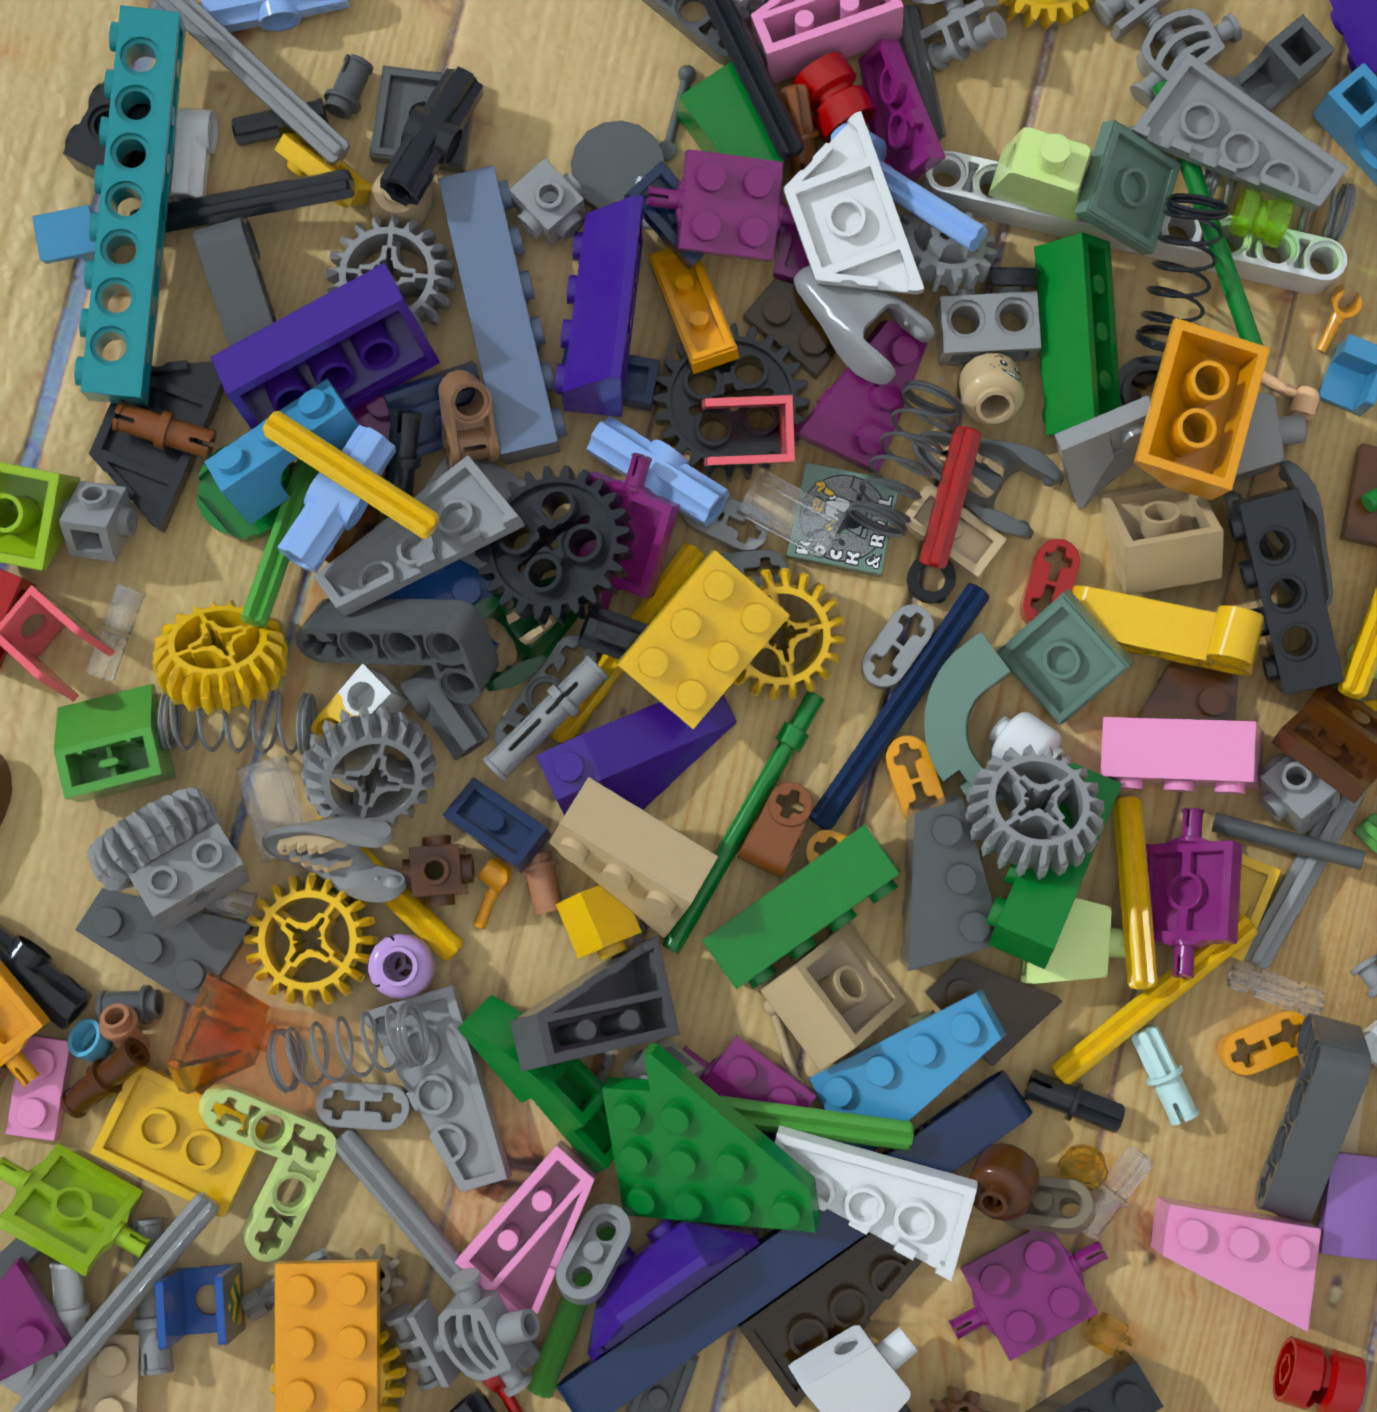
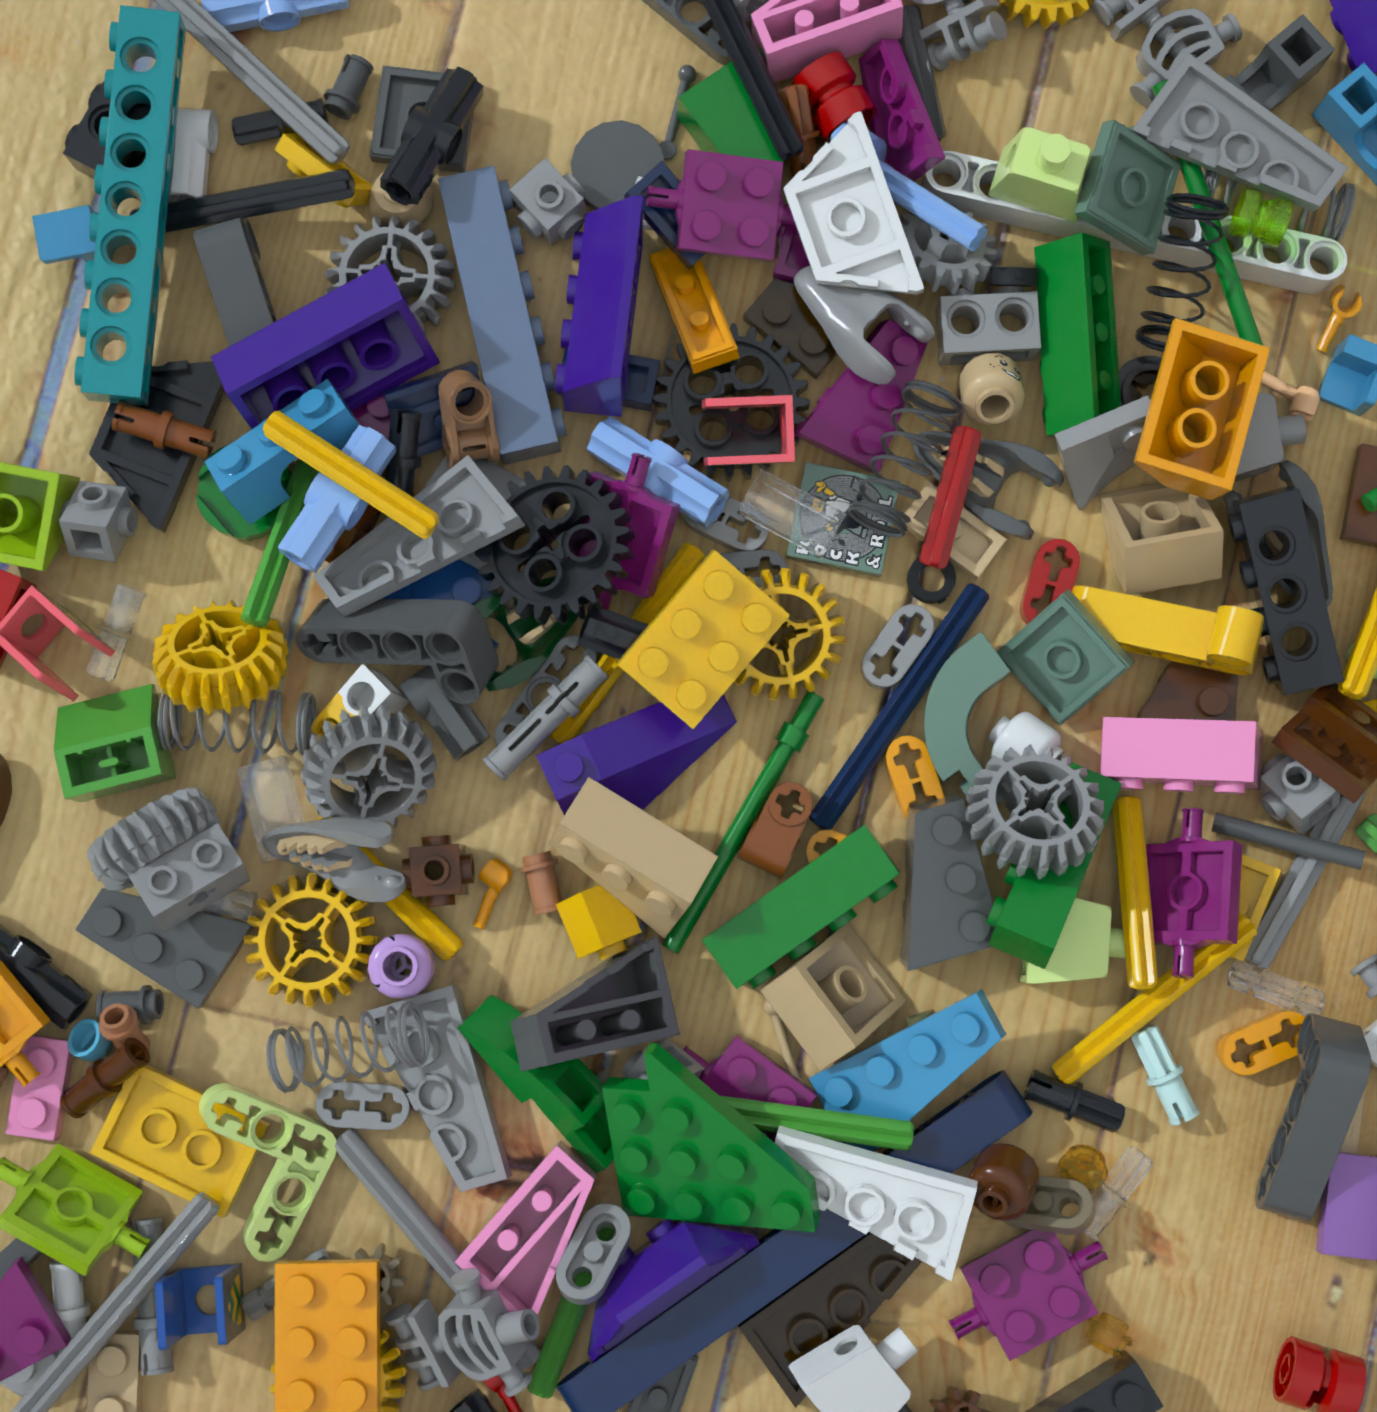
clear orange slope [167,972,277,1094] -> none
dark blue plate [443,777,551,873] -> none
dark brown wing [923,958,1062,1066] -> none
bright pink wedge [1150,1197,1321,1332] -> none

